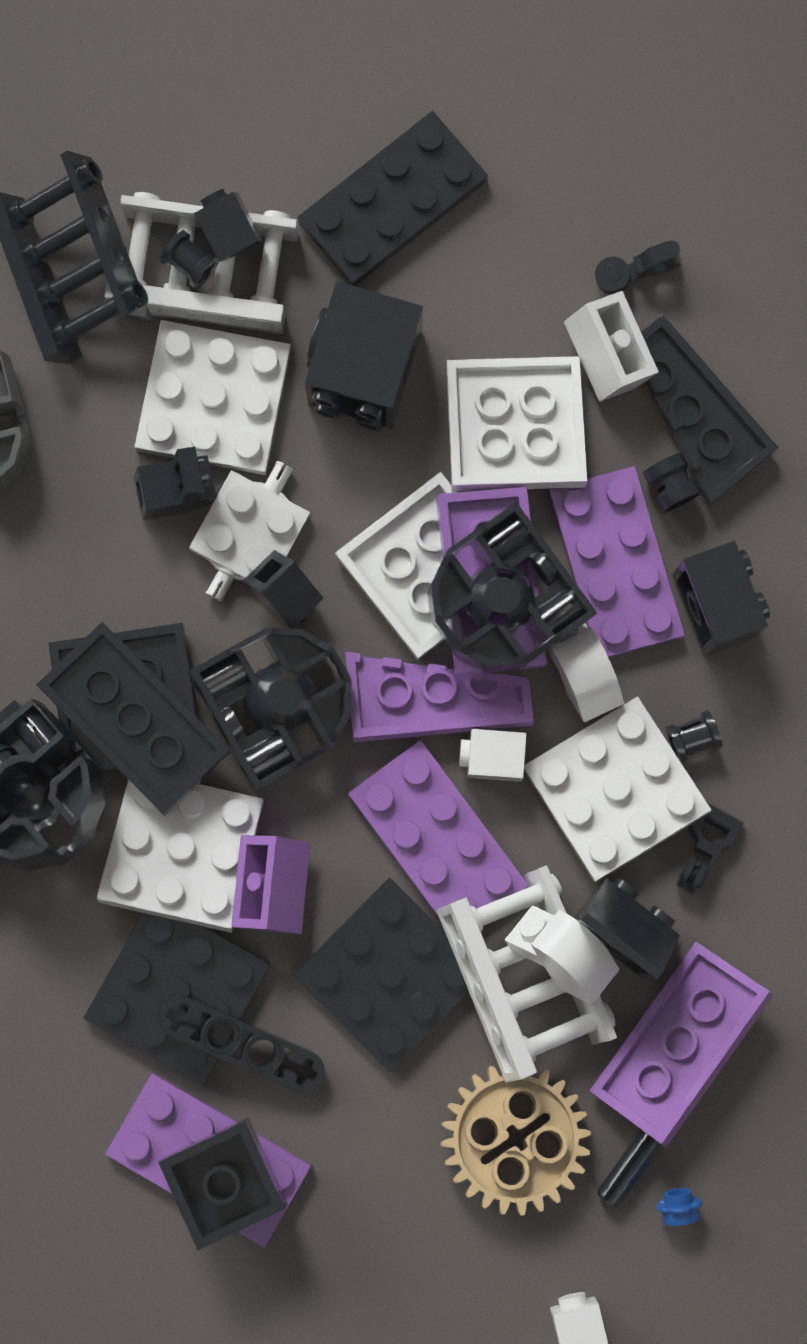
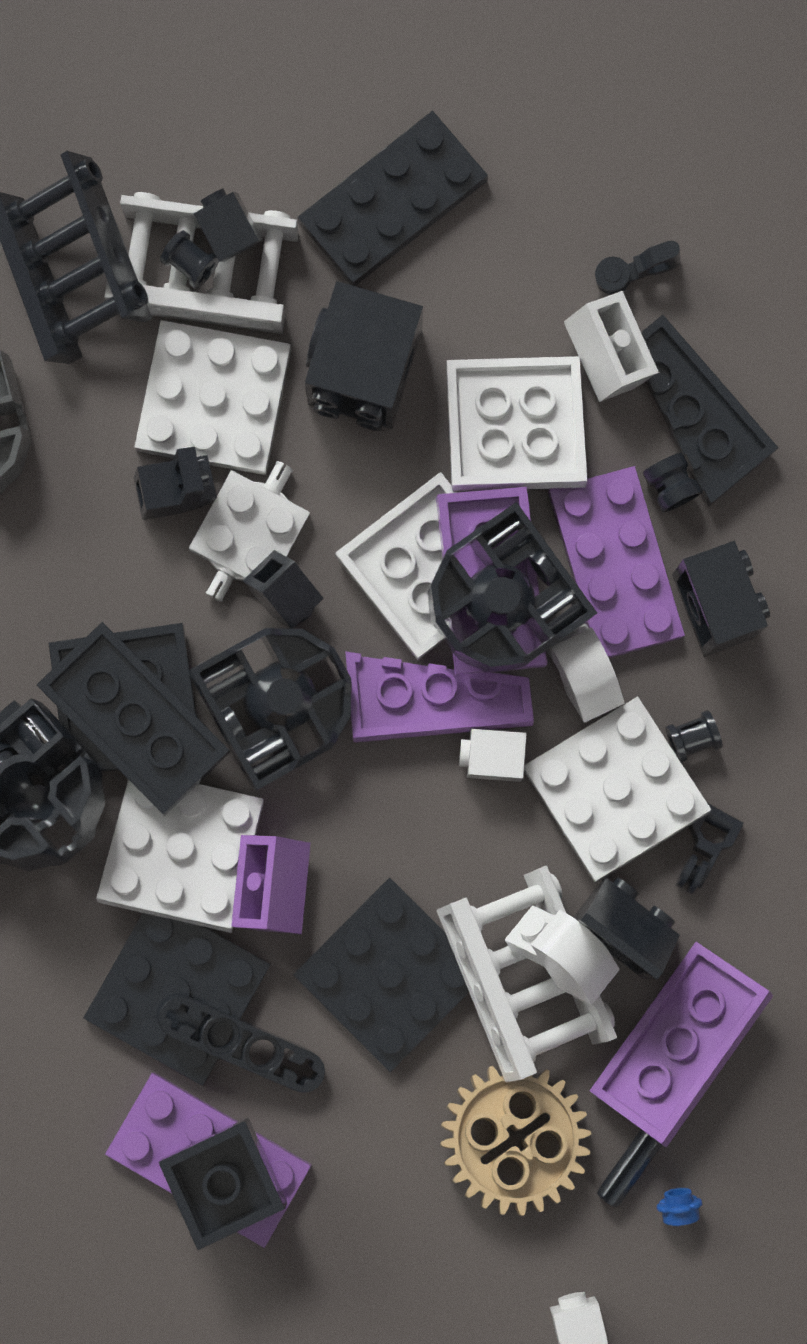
medium lavender plate [348,740,529,917] -> none

